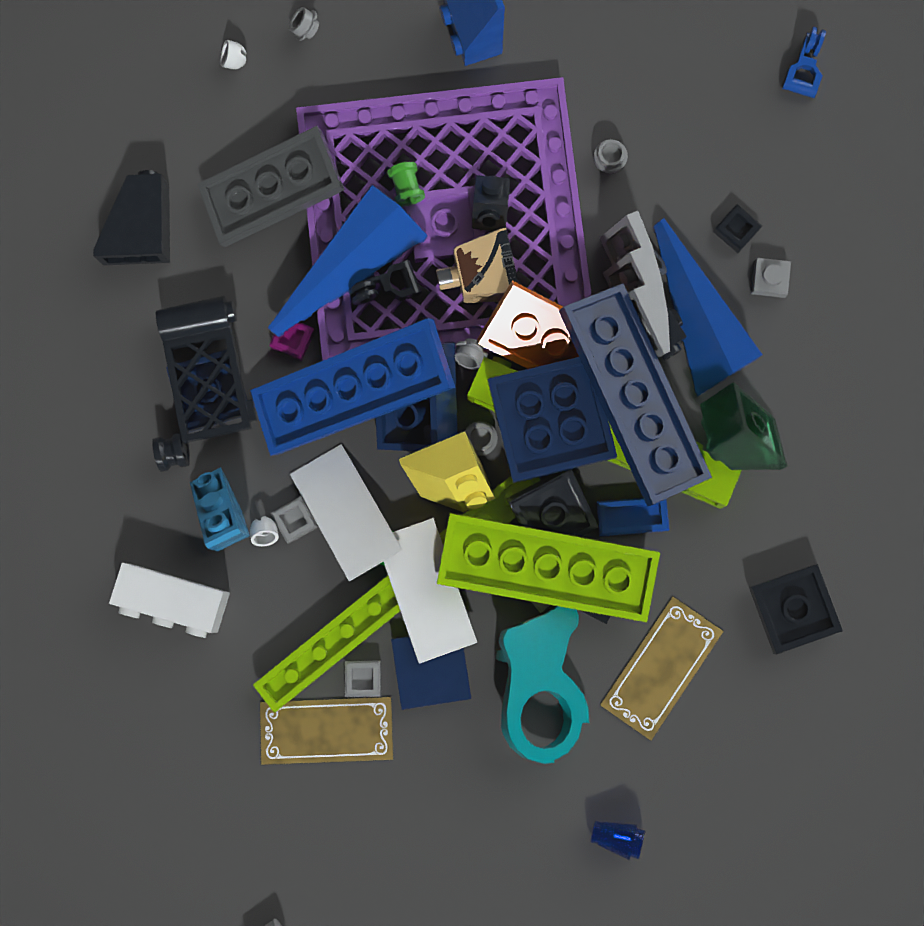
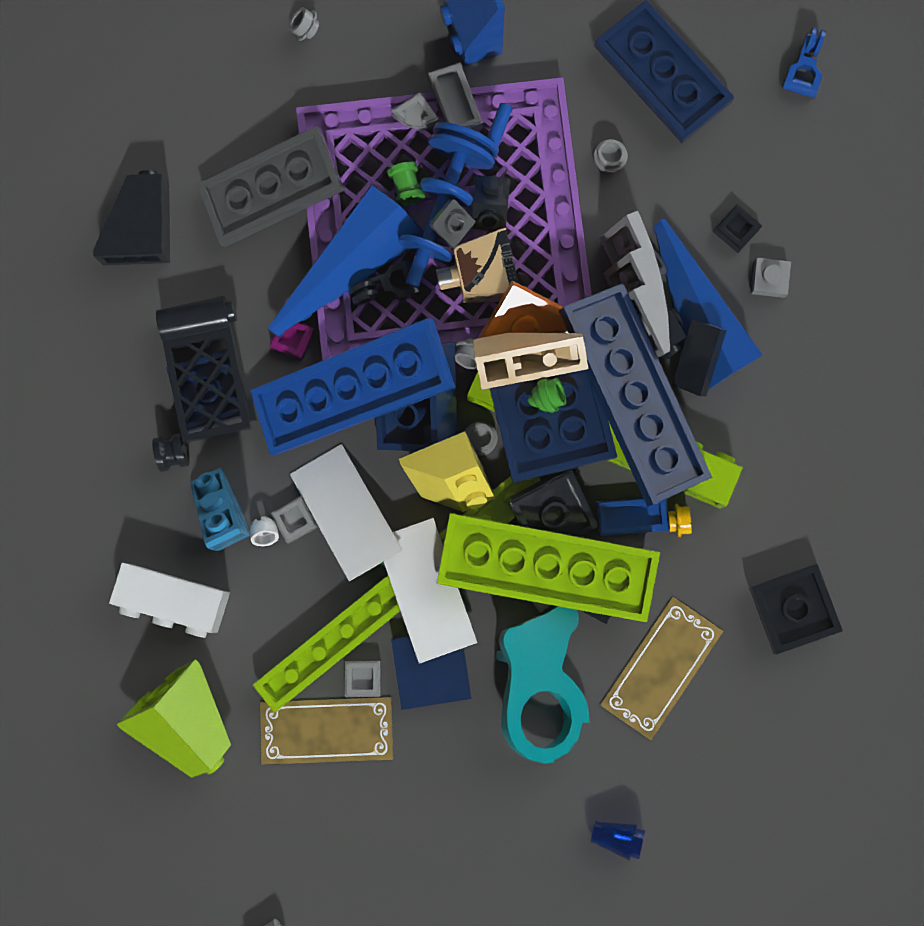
white hinge [220,40,247,69] -> none
clear green slope [700,382,788,470] -> none
none -> lime slope [117,659,231,778]
none -> light grey tile [392,92,439,129]
none -> blue piece [398,103,513,288]
none -> light grey tile [428,62,483,131]
none -> dark grey bracket [430,199,476,248]
none -> tan slope [473,333,588,390]
none -> bright green plate [527,377,566,413]
none -> dark blue plate [594,0,734,144]
none -> yellow plate [668,503,692,537]
none -> black tile [672,319,727,396]

